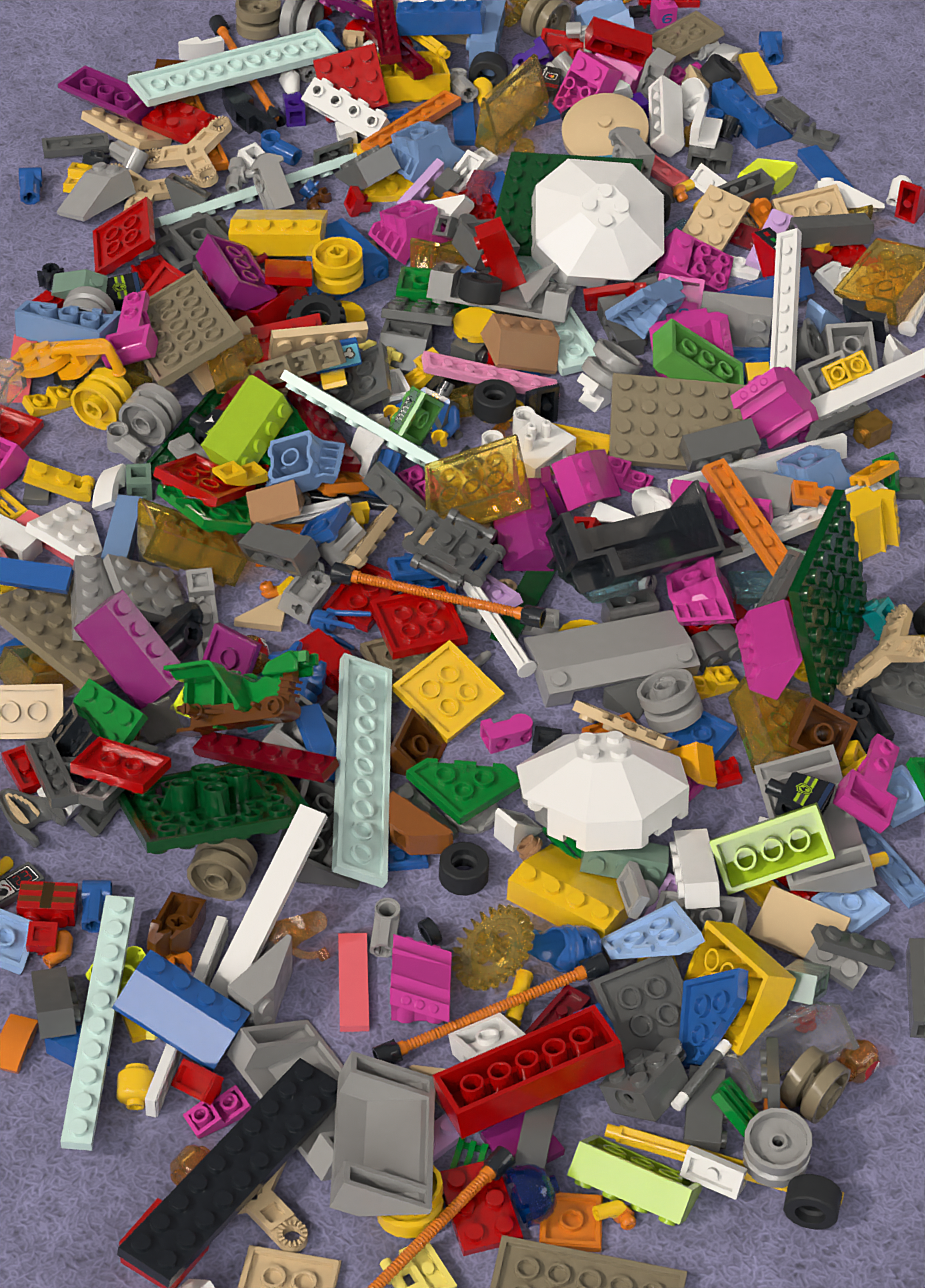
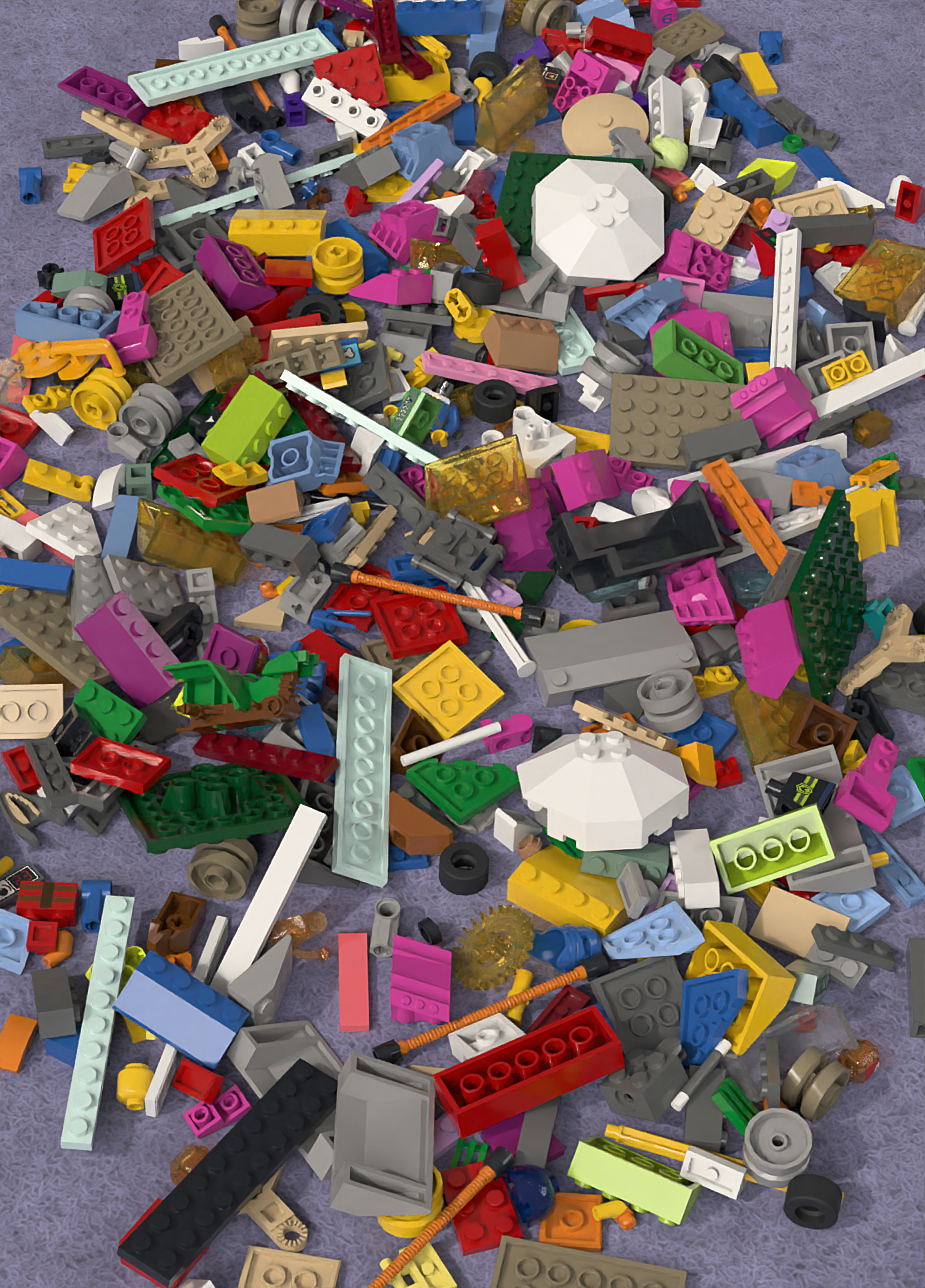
none -> white tile [29,410,74,446]
none -> dark pink slope [349,268,433,305]
none -> white bar [400,722,501,767]
none -> yellow beam [444,288,478,327]
none -> yellowish green hair [648,134,688,171]
none -> green plate [781,134,803,153]

